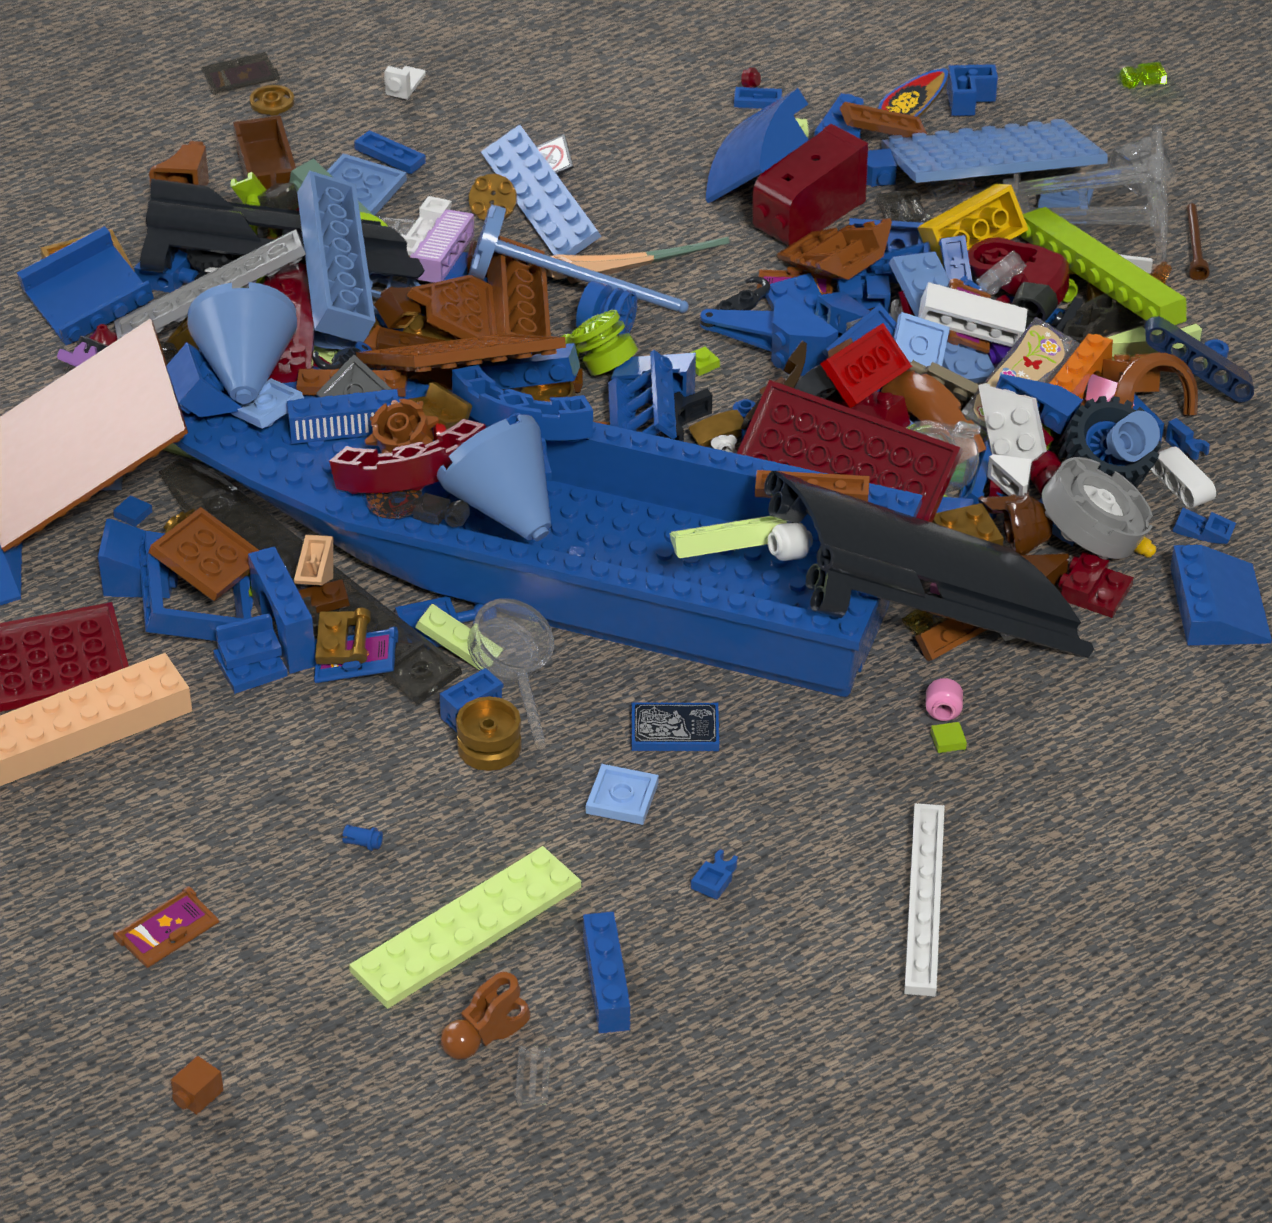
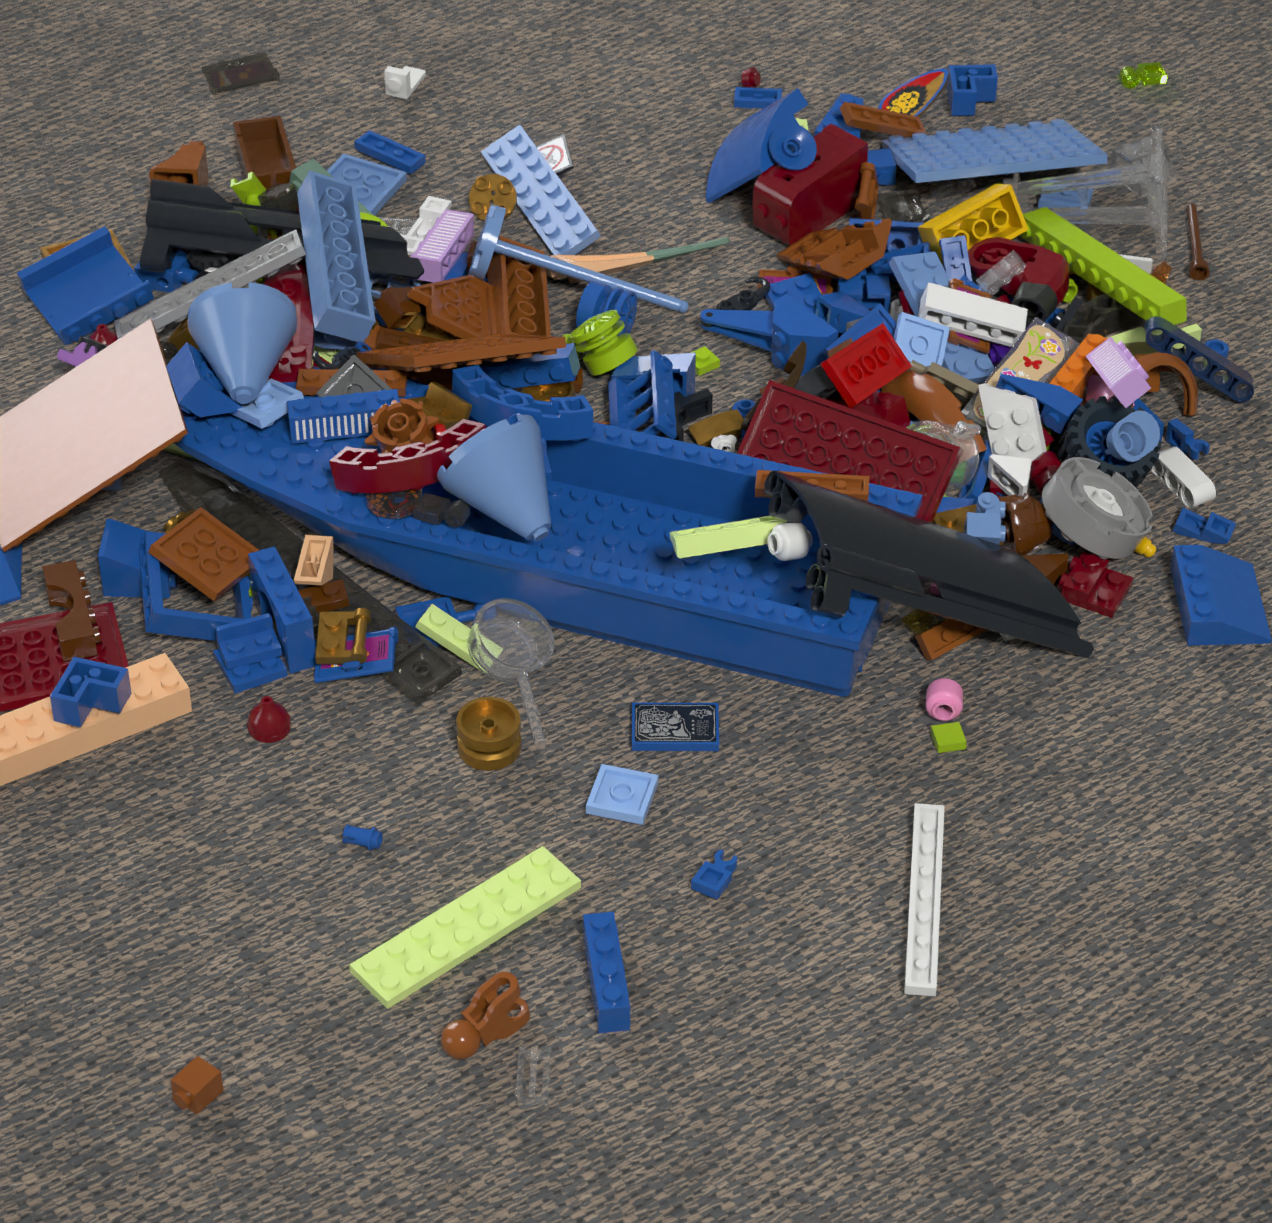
blue tile [113,495,152,527] -> none
door [113,886,220,968] -> none
pearl gold wheel [250,85,294,116] -> none
blue hinge [440,668,503,732] -> none
none -> reddish brown arch [42,560,101,662]
none -> blue brick [50,657,132,727]
none -> dark red helmet [247,696,292,743]
none -> blue dish [769,123,817,171]
none -> dark orange plate [855,162,879,220]
none -> medium blue brick [964,492,1006,545]
none -> lavender brick [1086,336,1151,408]

